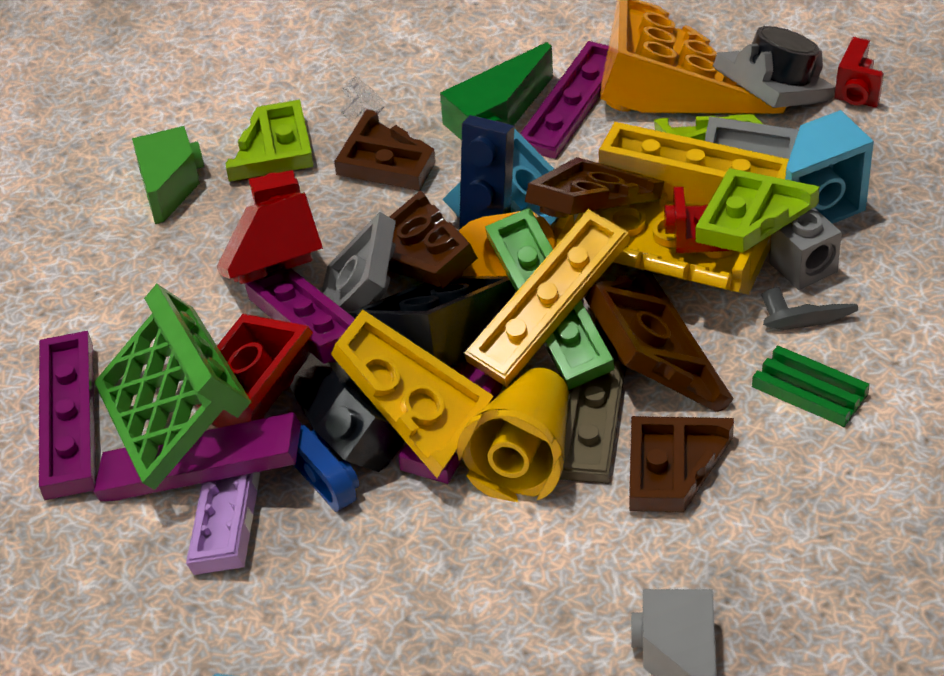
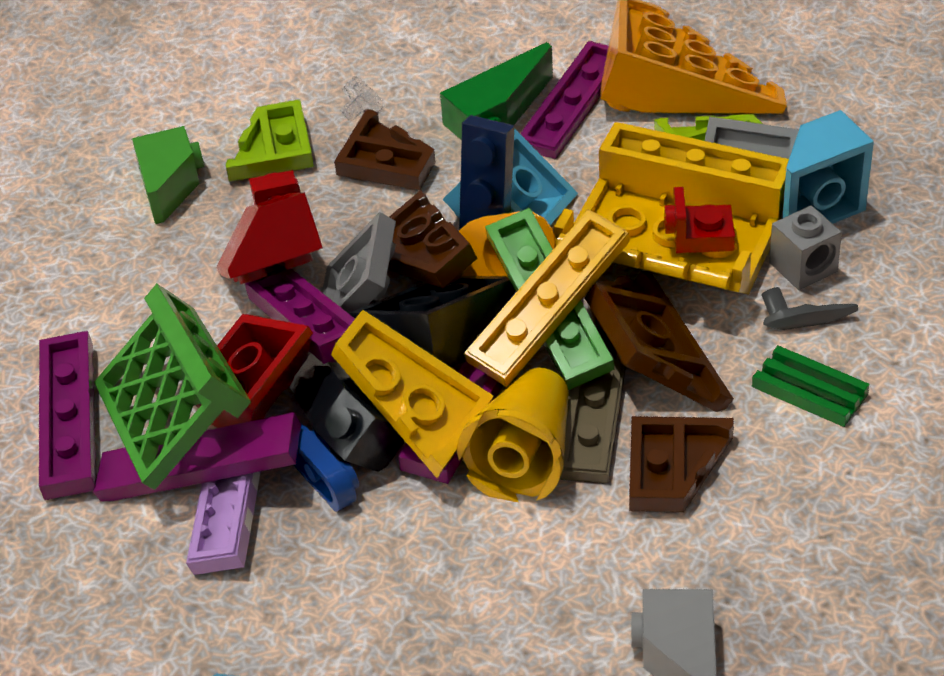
reddish brown wing [525,157,664,218] -> none
lime wing [695,168,819,253] -> none
piece [713,26,835,108] -> none
red bracket [834,37,884,108] -> none

